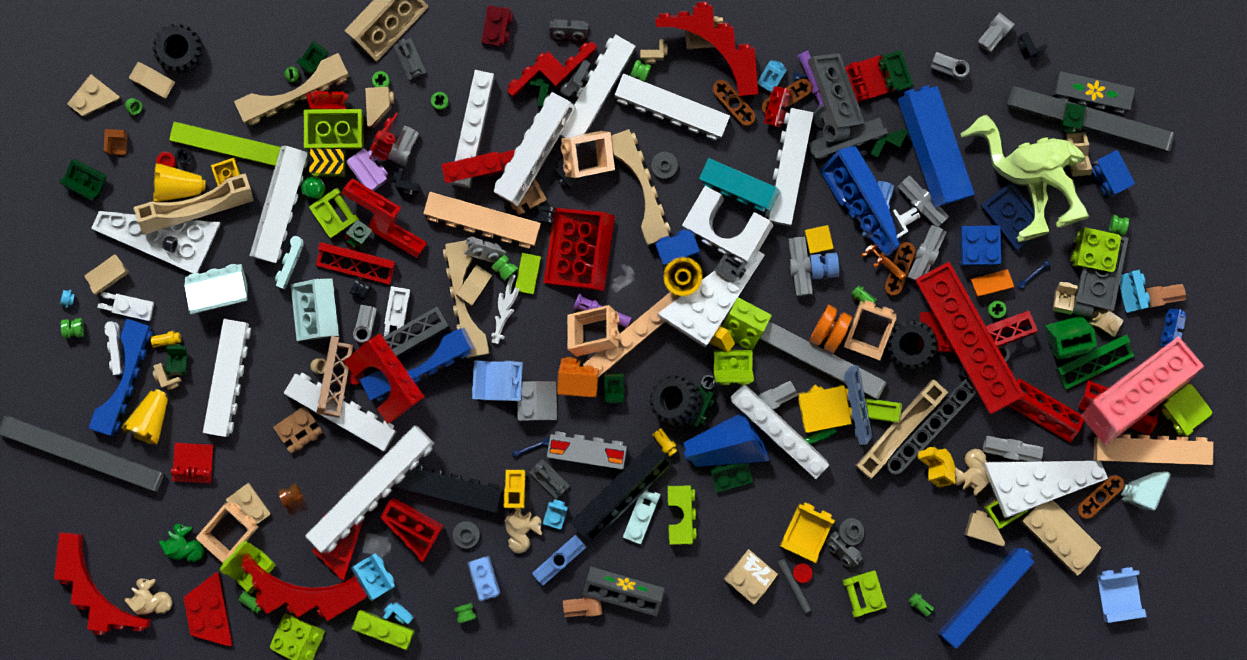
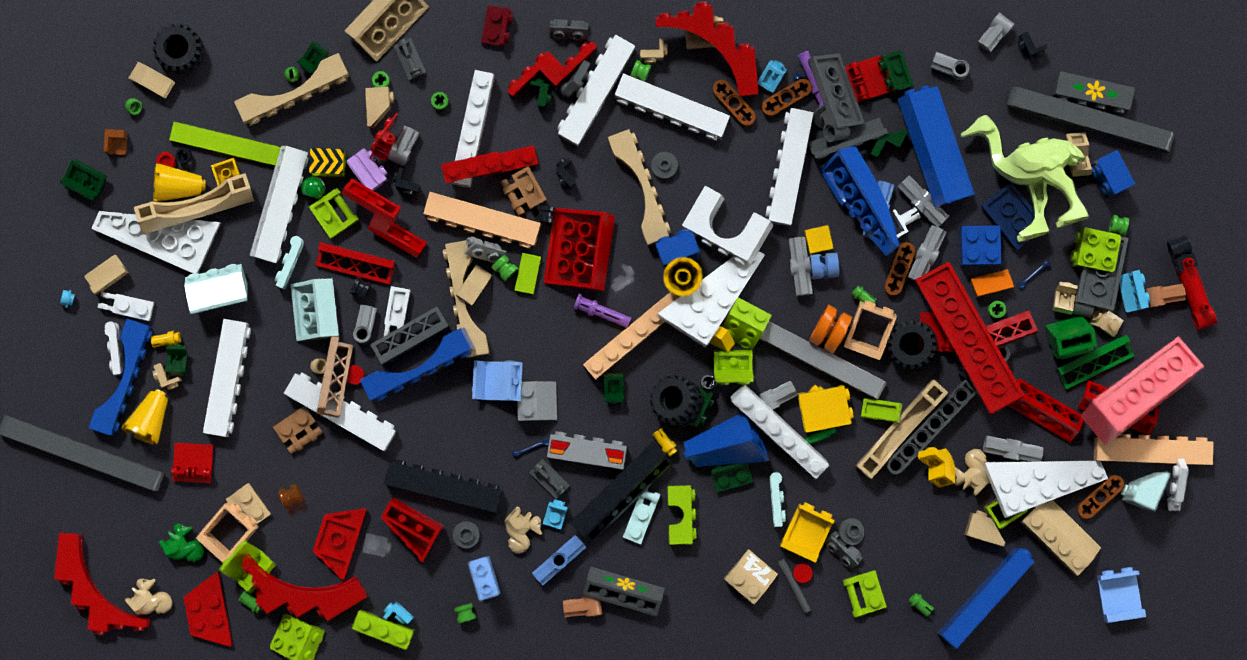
bright green wheel [61,318,84,338] -> none
tan wing [67,75,121,117] -> none
black hinge [162,237,178,253] -> none
lime brick [304,109,364,151] -> none
red hinge [306,90,348,110] -> none
white brick [306,426,435,553] -> none
dark green bracket [344,220,372,252] -> none
red arch [344,334,424,424] -> none
medium azure bracket [351,553,395,601] -> none
white piece [491,274,519,344] -> none
white brick [494,92,576,206] -> none
yellow brick [504,470,525,508] -> none
orange brick [557,357,599,397] -> none
light nougat window [561,131,615,178] -> none
light nougat window [567,305,620,357] -> none
teal brick [699,158,780,212] -> none
black bracket [714,253,747,283] -> none
red hinge [764,86,791,127] -> none
sand blue plate [844,365,873,445] -> none
orange piece [861,244,907,281] -> none
dark green bracket [1060,103,1086,133] -> none
lime bracket [1159,384,1212,436] -> none
blue hinge [1160,309,1187,346] -> none
none -> light aqua plate [769,472,786,527]
none -> red piece [1167,235,1217,330]
none -> white hinge [1167,459,1188,511]

